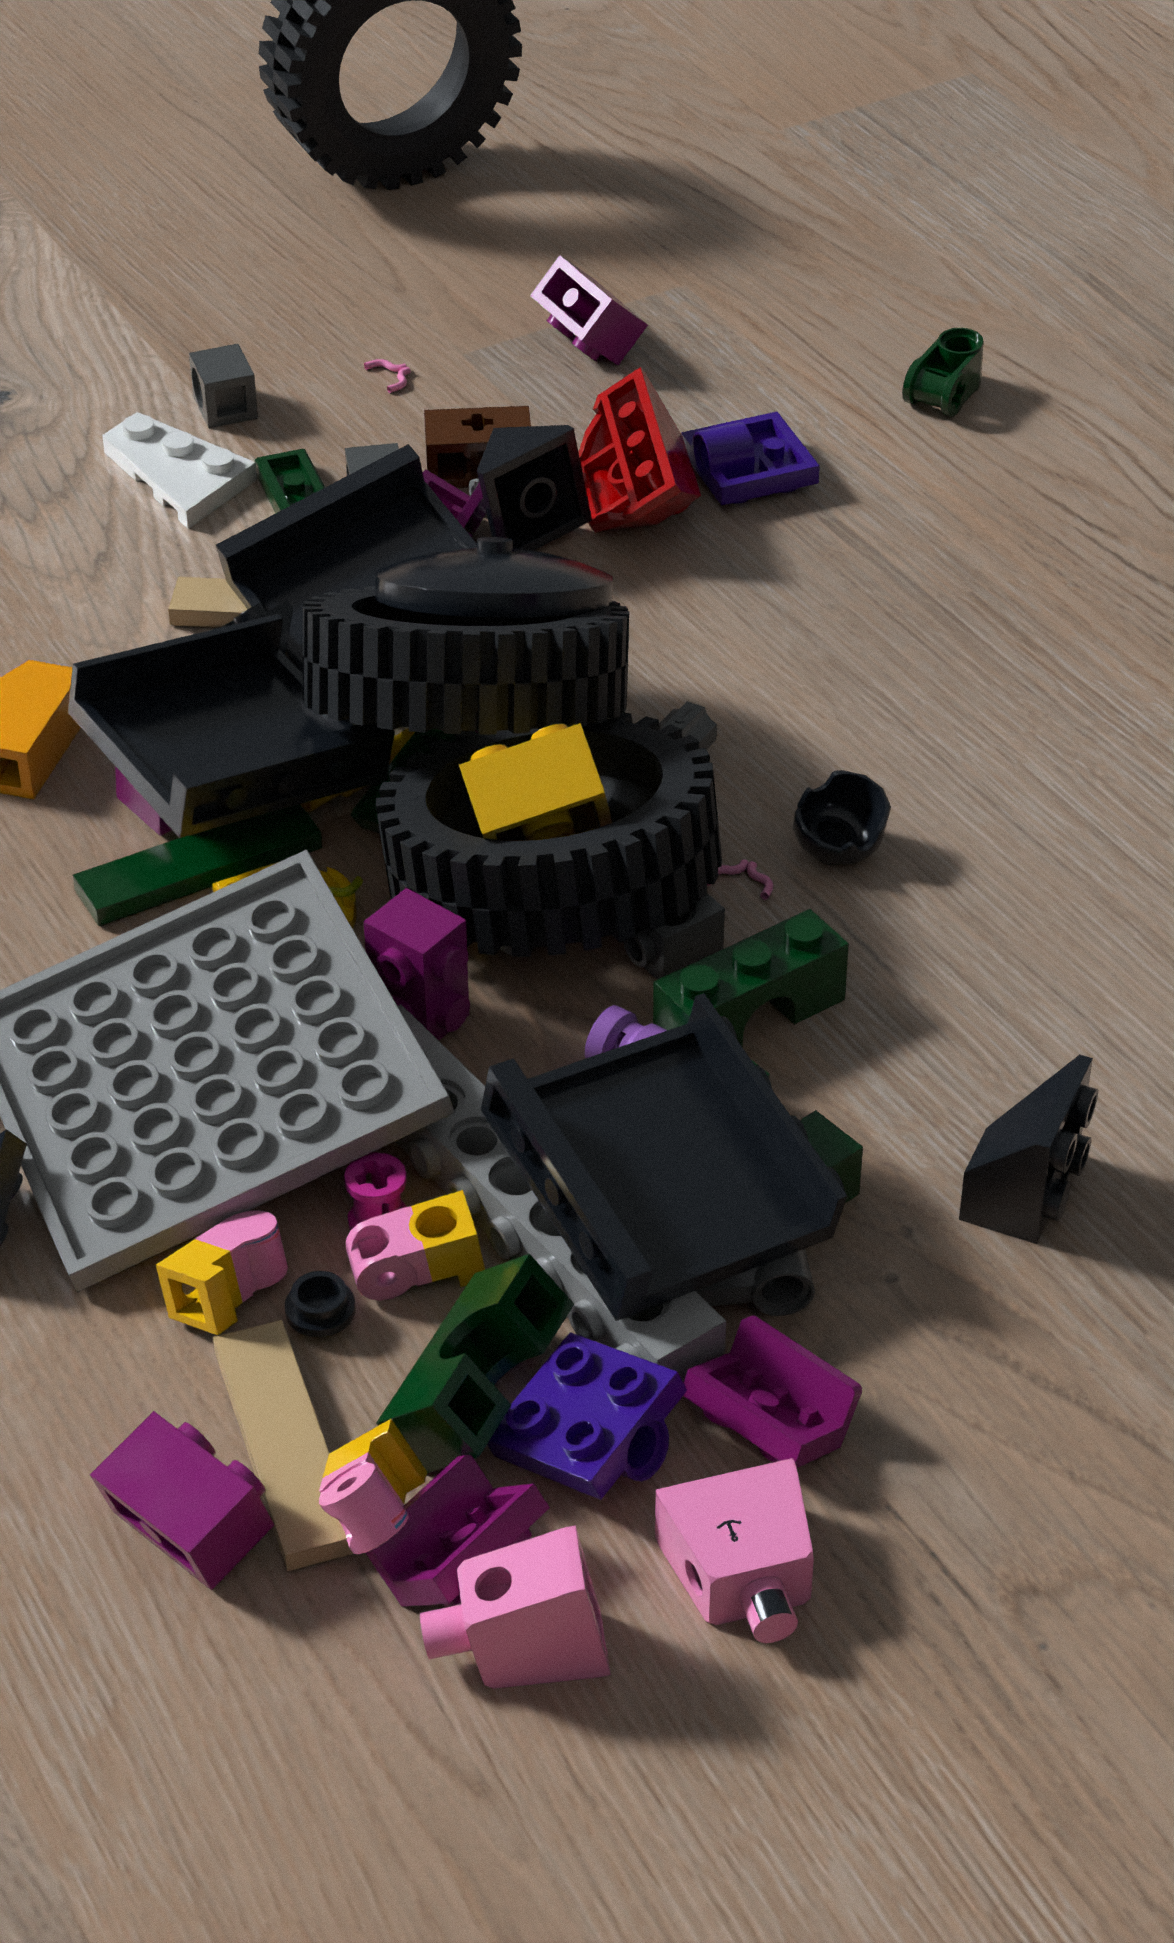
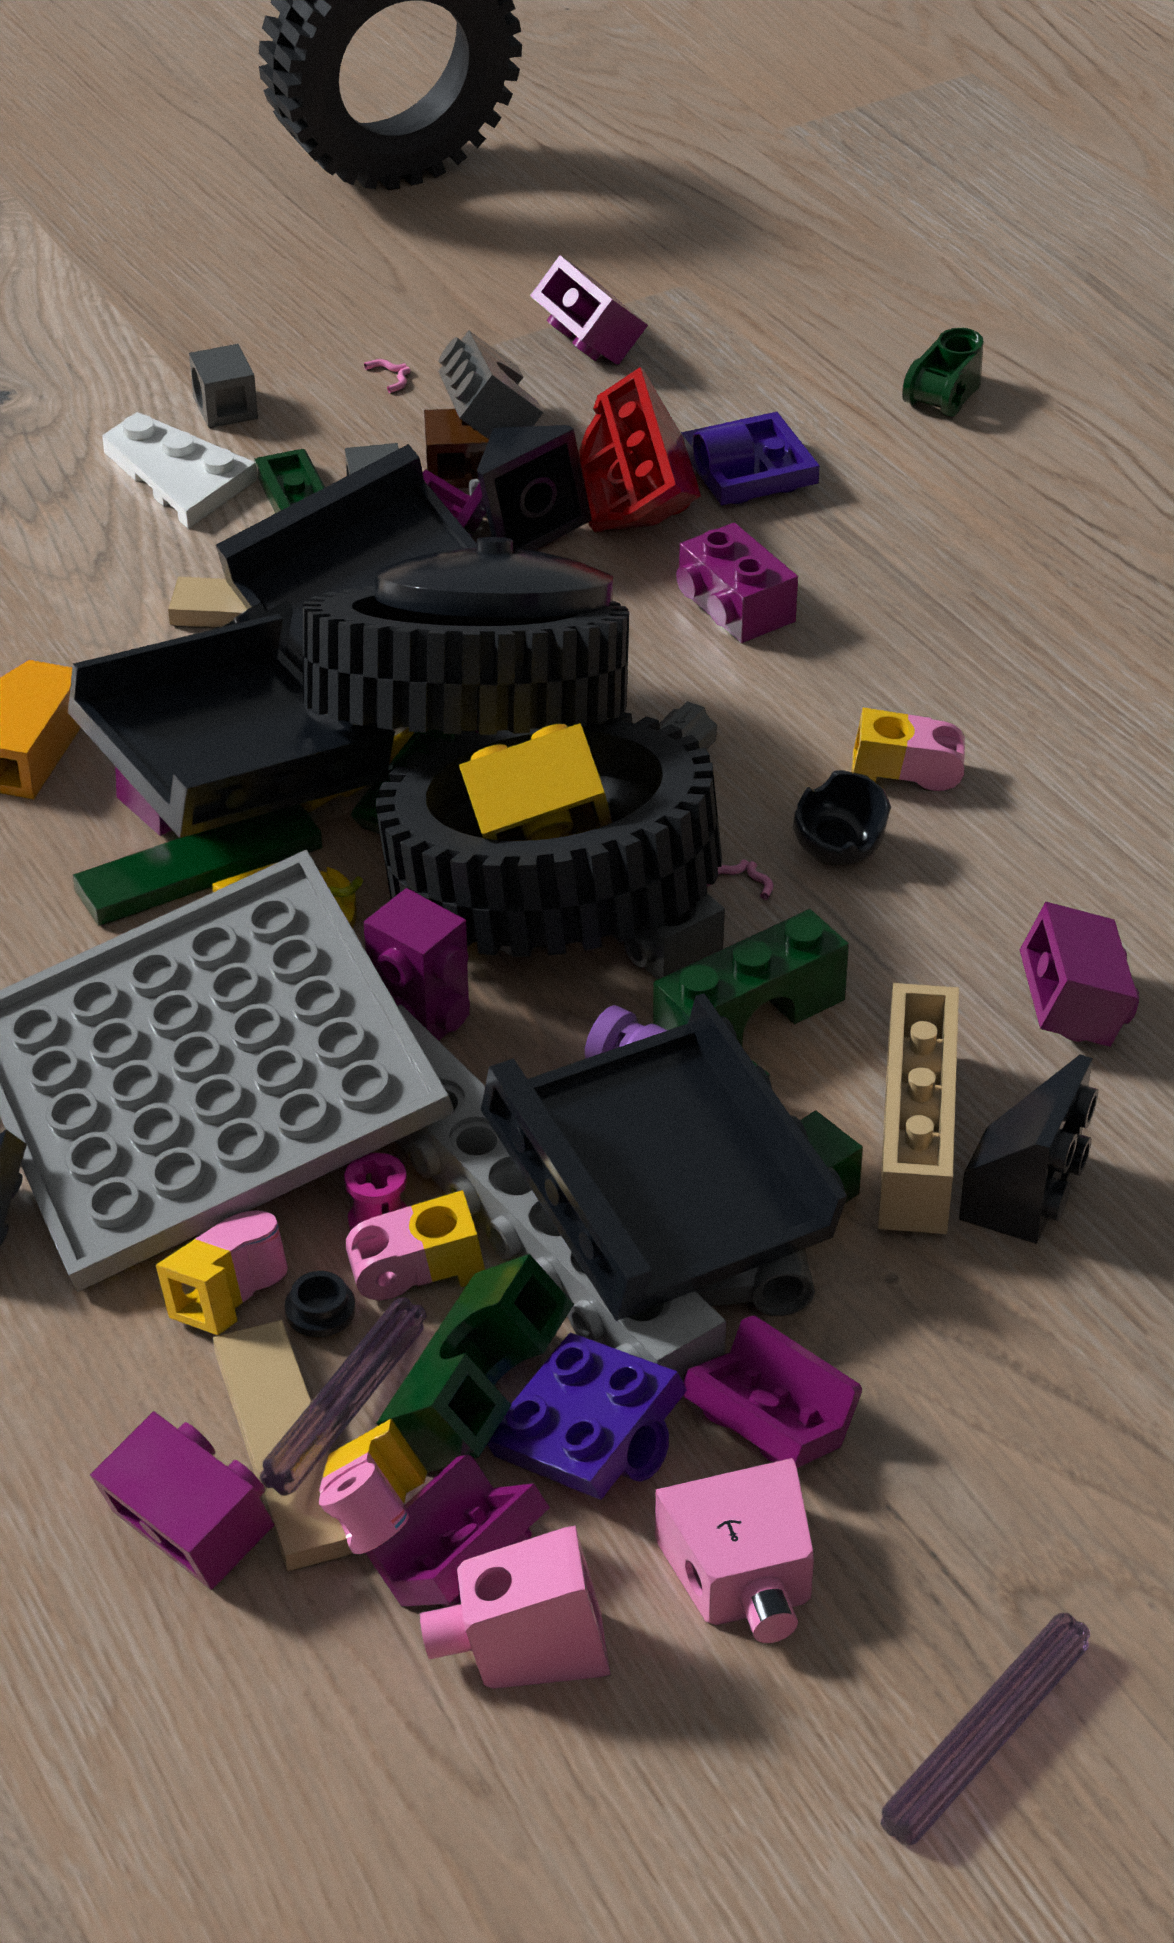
none -> clear purple axle [260,1297,427,1496]
none -> dark grey arch [438,330,544,439]
none -> magenta brick [676,522,798,643]
none -> leg [851,707,965,791]
none -> tan brick [878,983,959,1234]
none -> clear purple axle [880,1612,1091,1846]
none -> magenta brick [1019,901,1139,1047]

